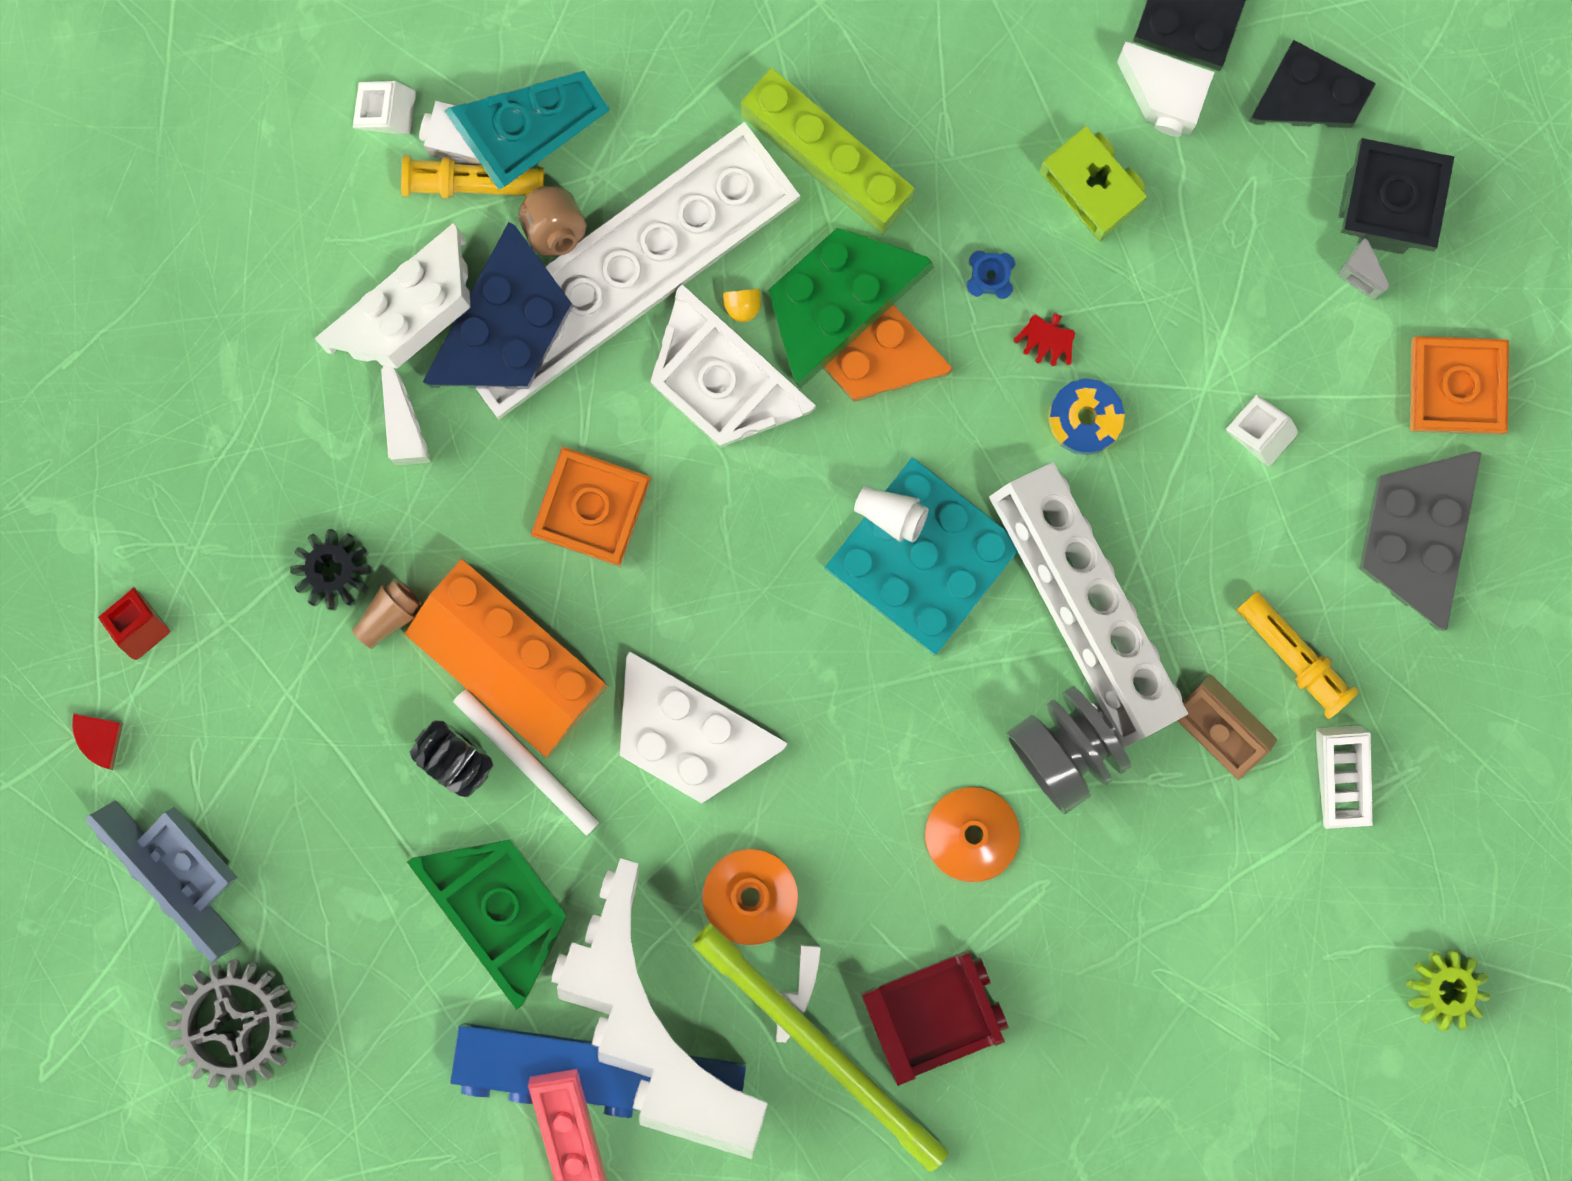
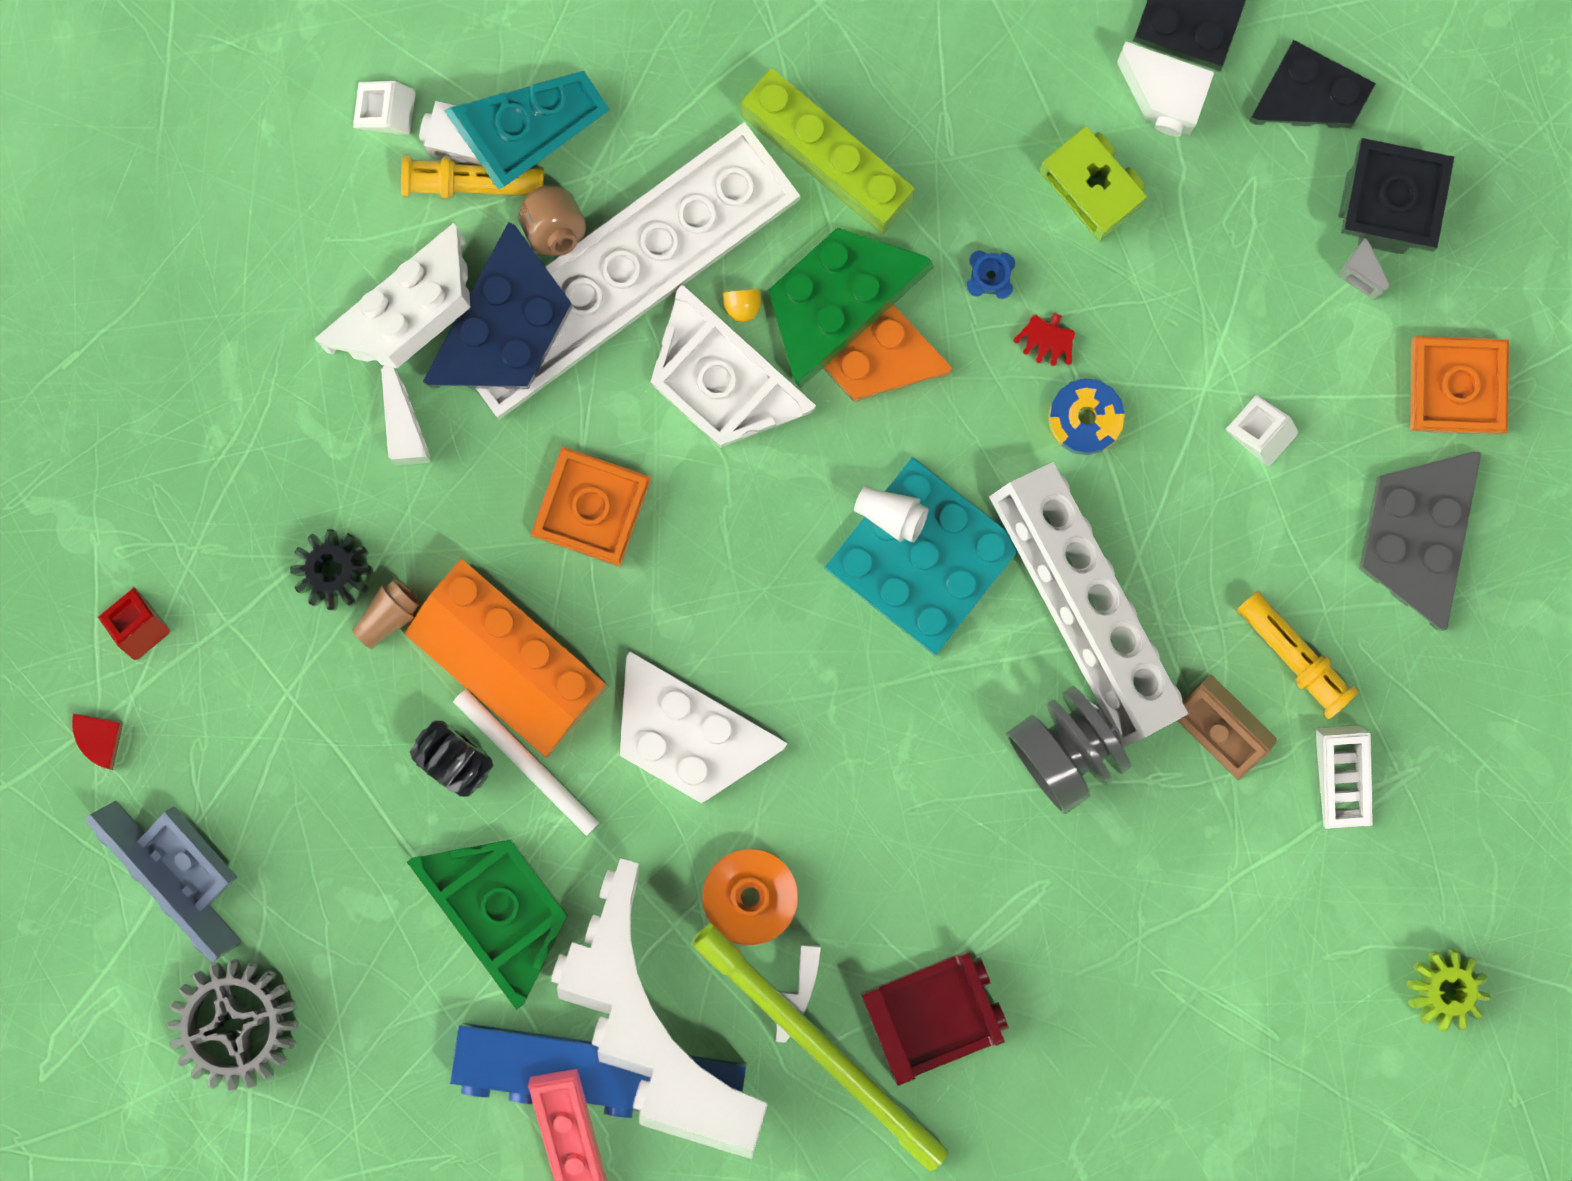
orange dish [925,787,1020,882] -> none

